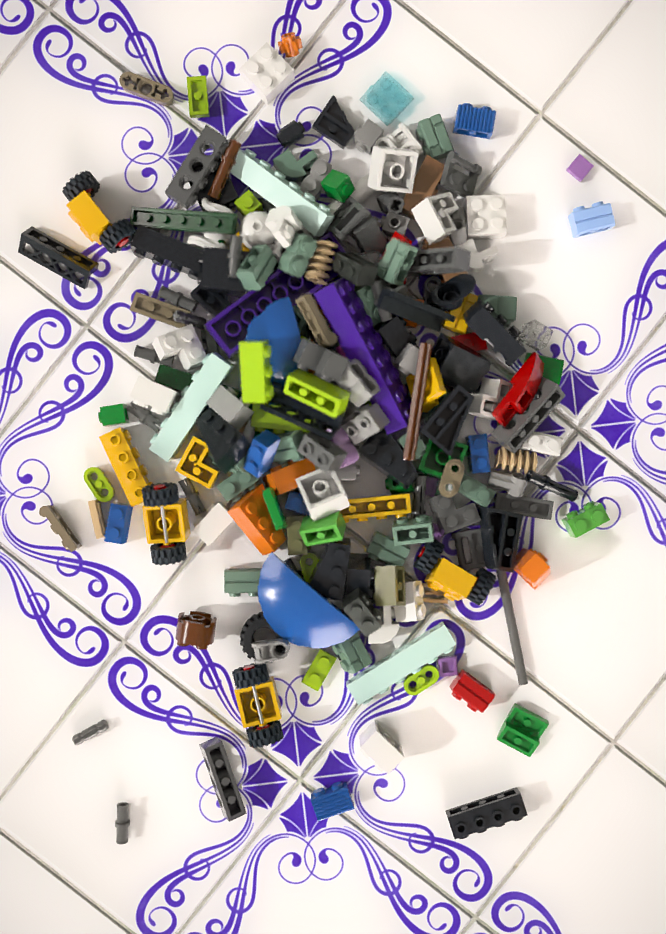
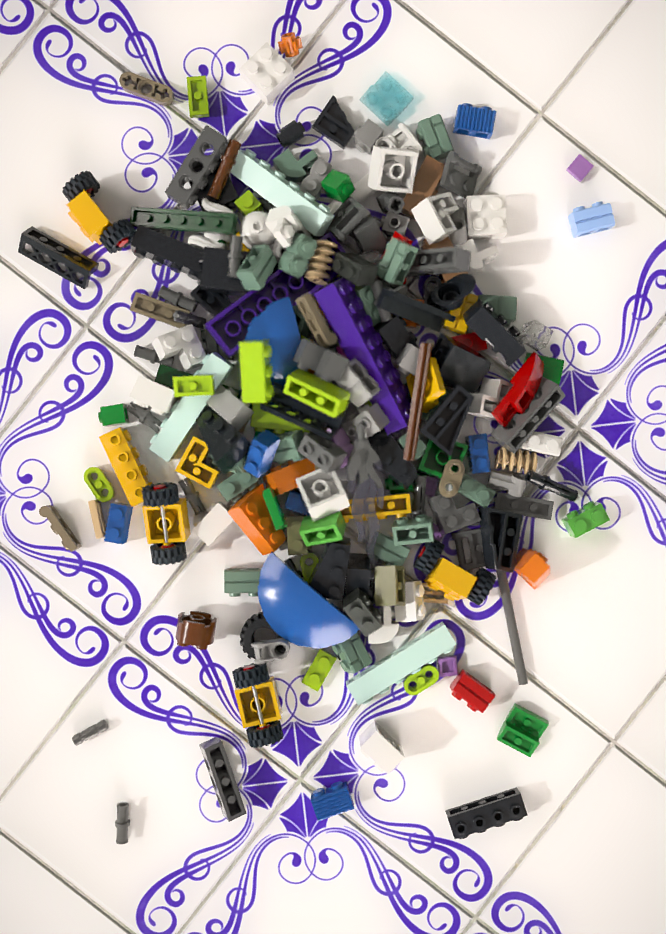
none -> lime plate [173,375,215,397]
none -> piece [346,423,384,566]

